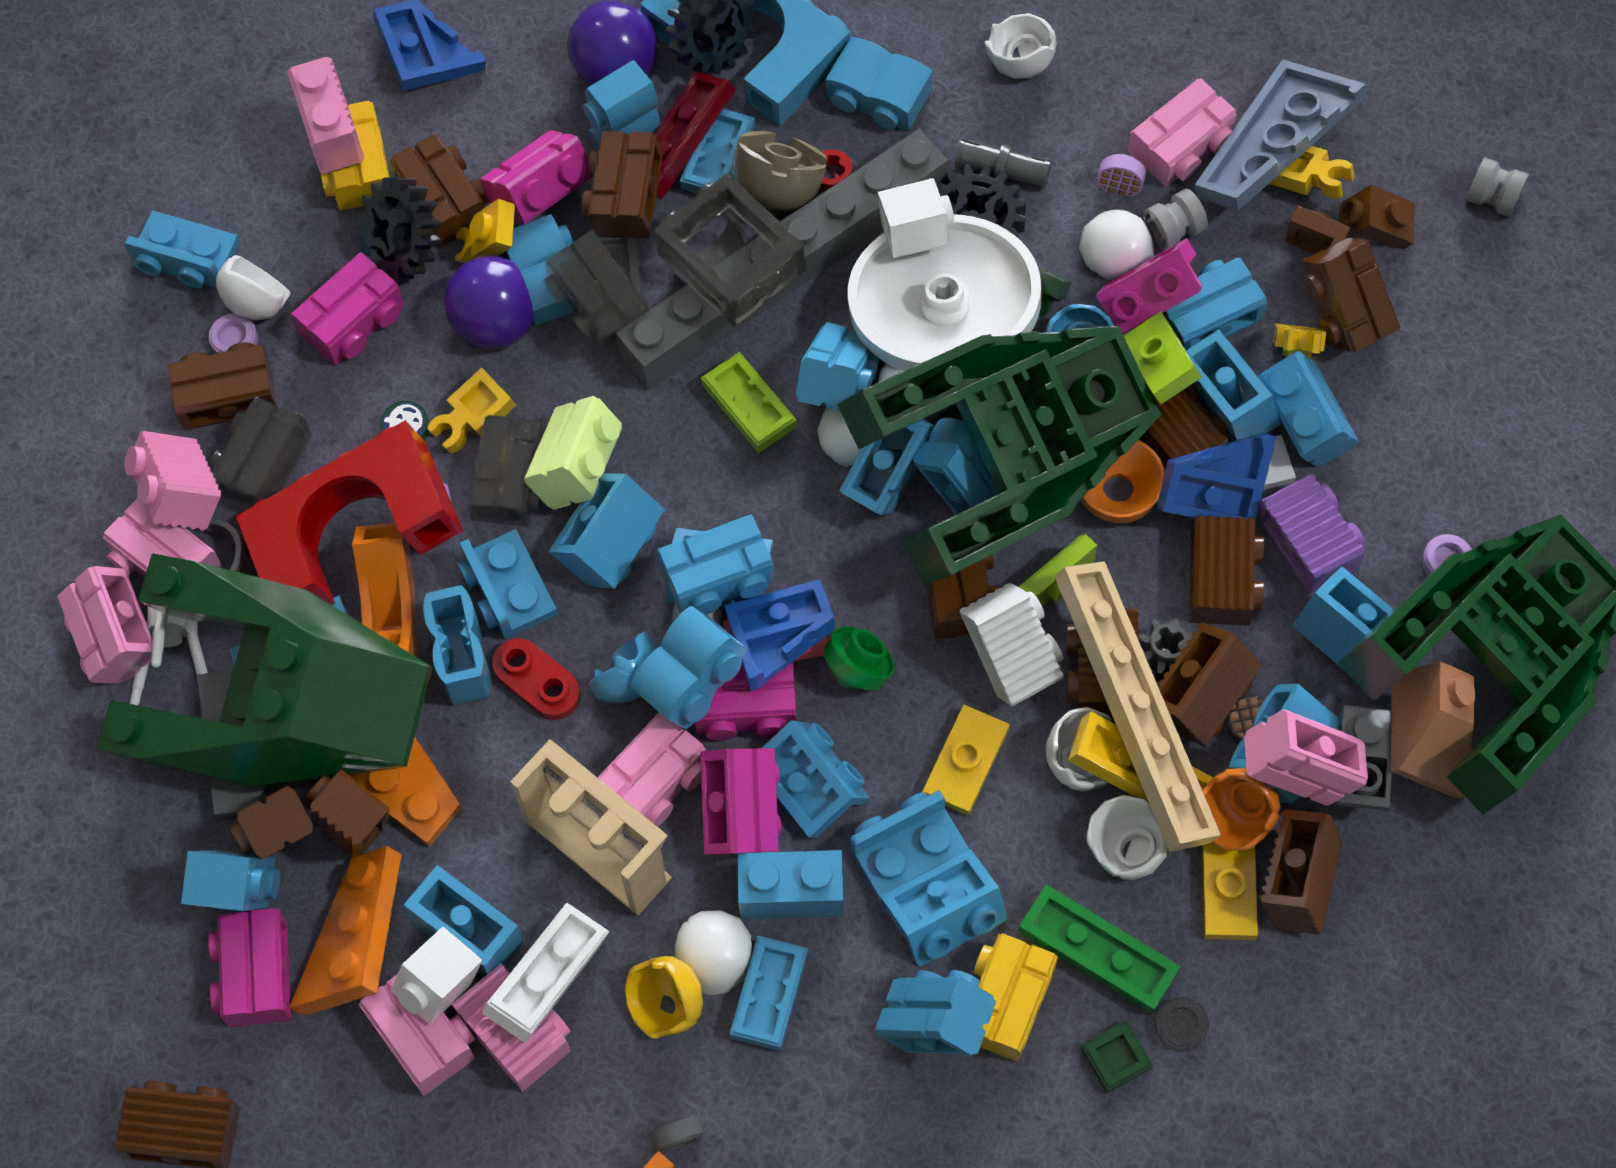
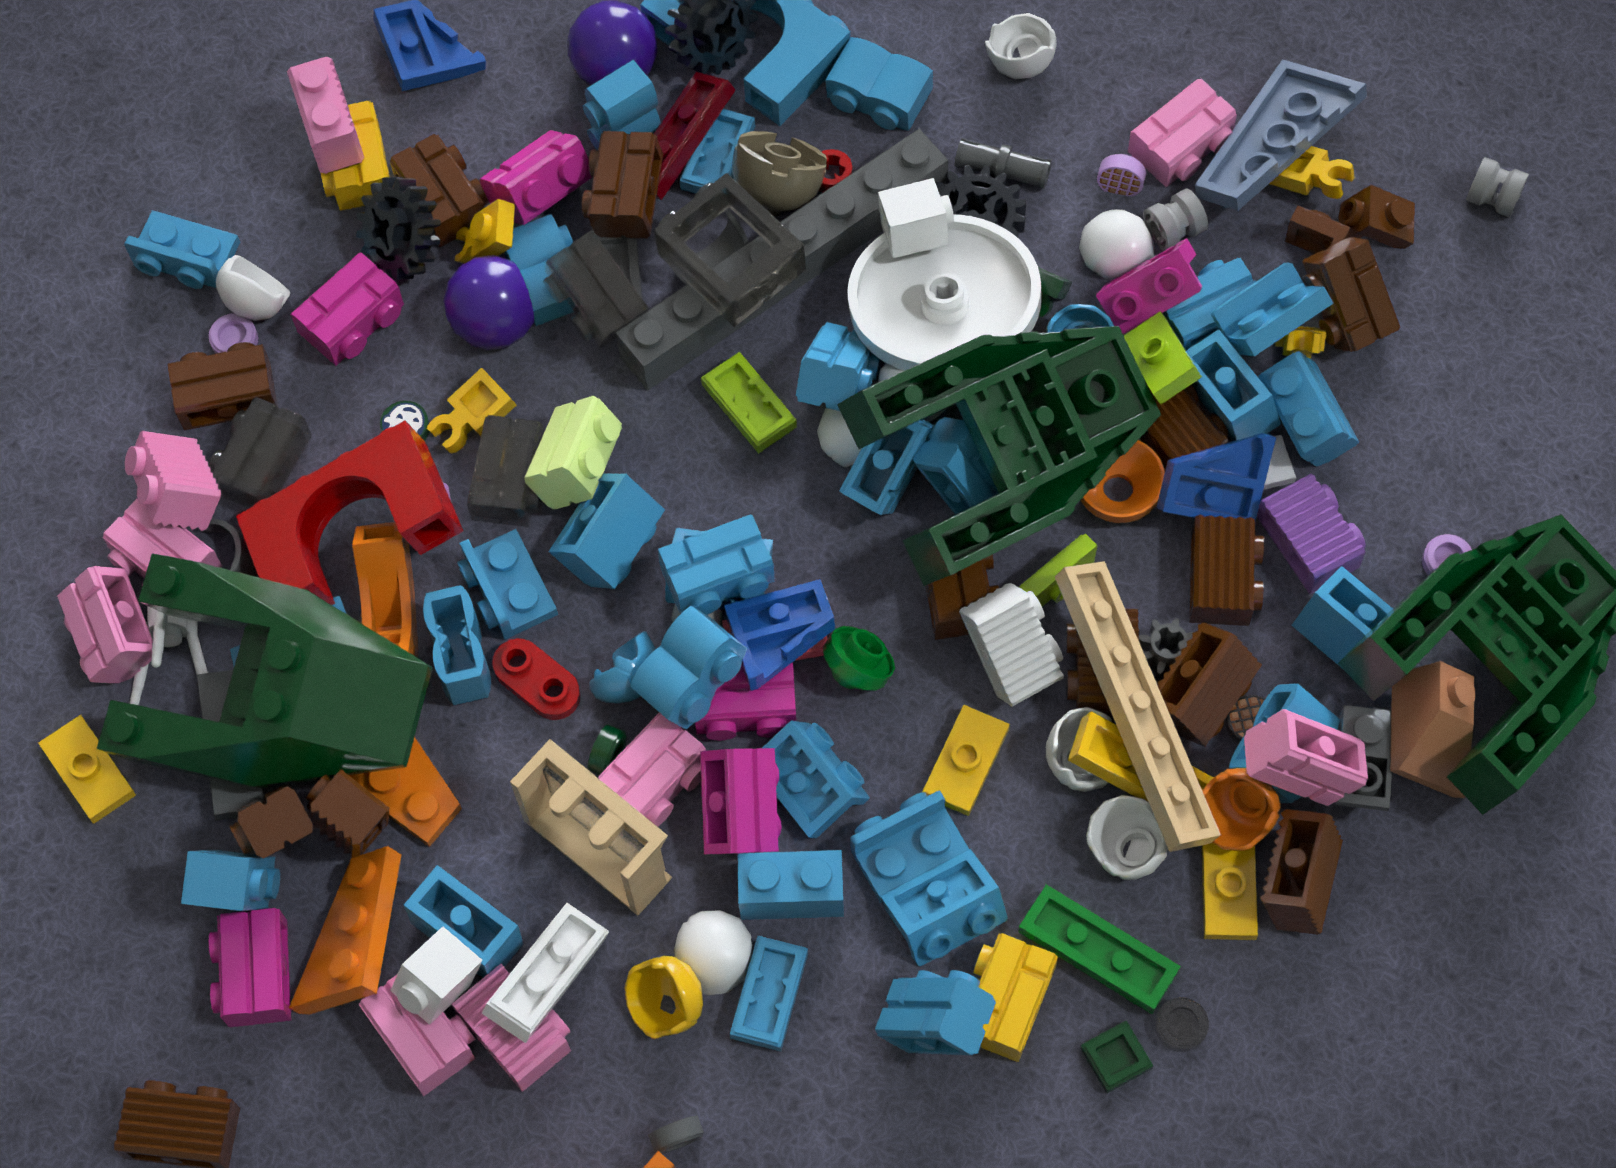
none -> yellow plate [38,715,136,824]
none -> dark green tile [587,724,627,775]
none -> dark azure bracket [1211,263,1333,356]

